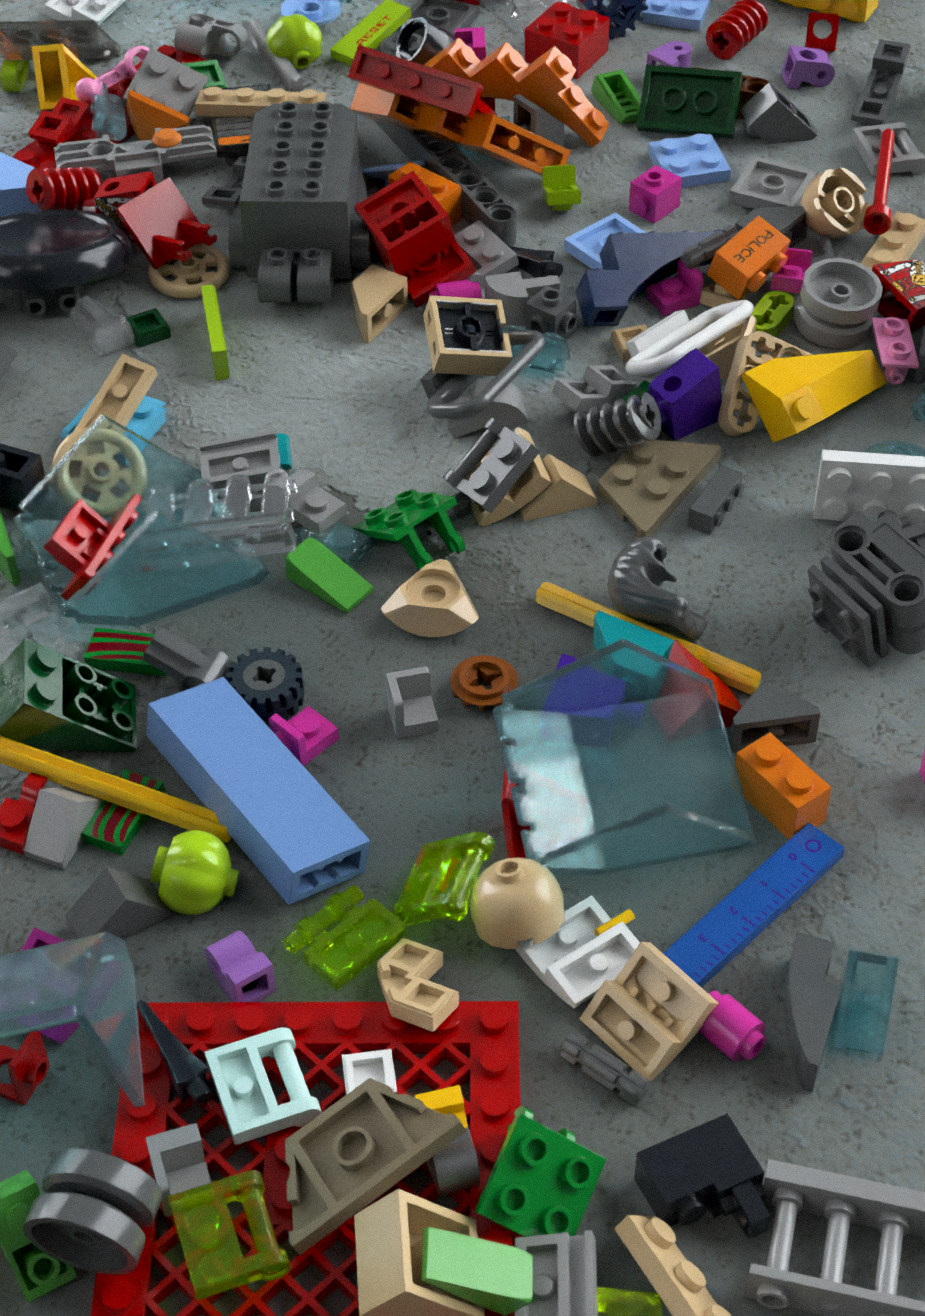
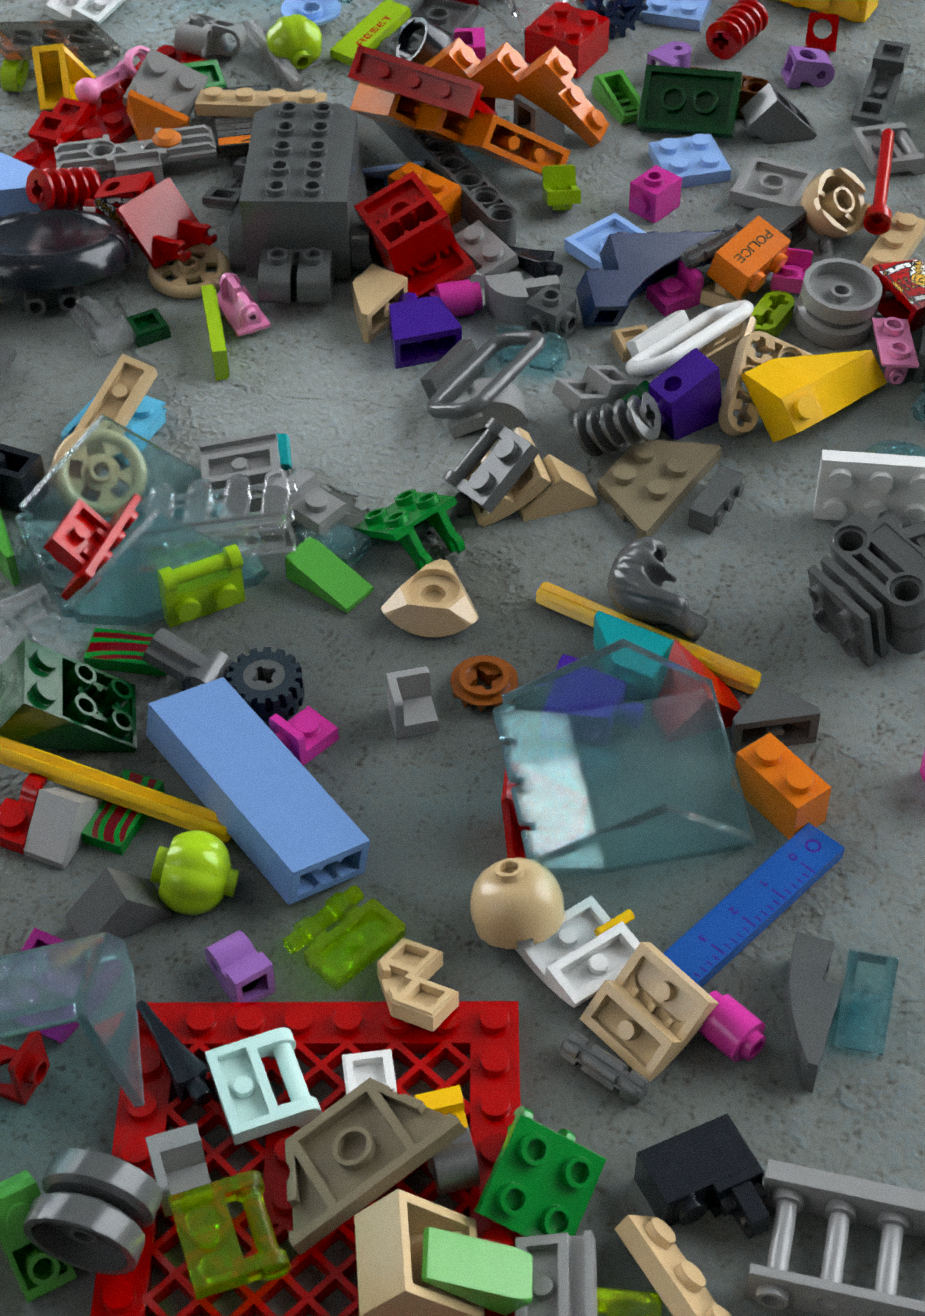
clear light blue hinge [90,83,127,141] -> none
clear neon green plate [392,831,495,926] -> none
piece [423,295,513,376] -> none
none -> lime plate [157,544,246,628]
none -> bright pink hinge [216,272,271,337]
none -> dark purple torso [389,292,462,369]

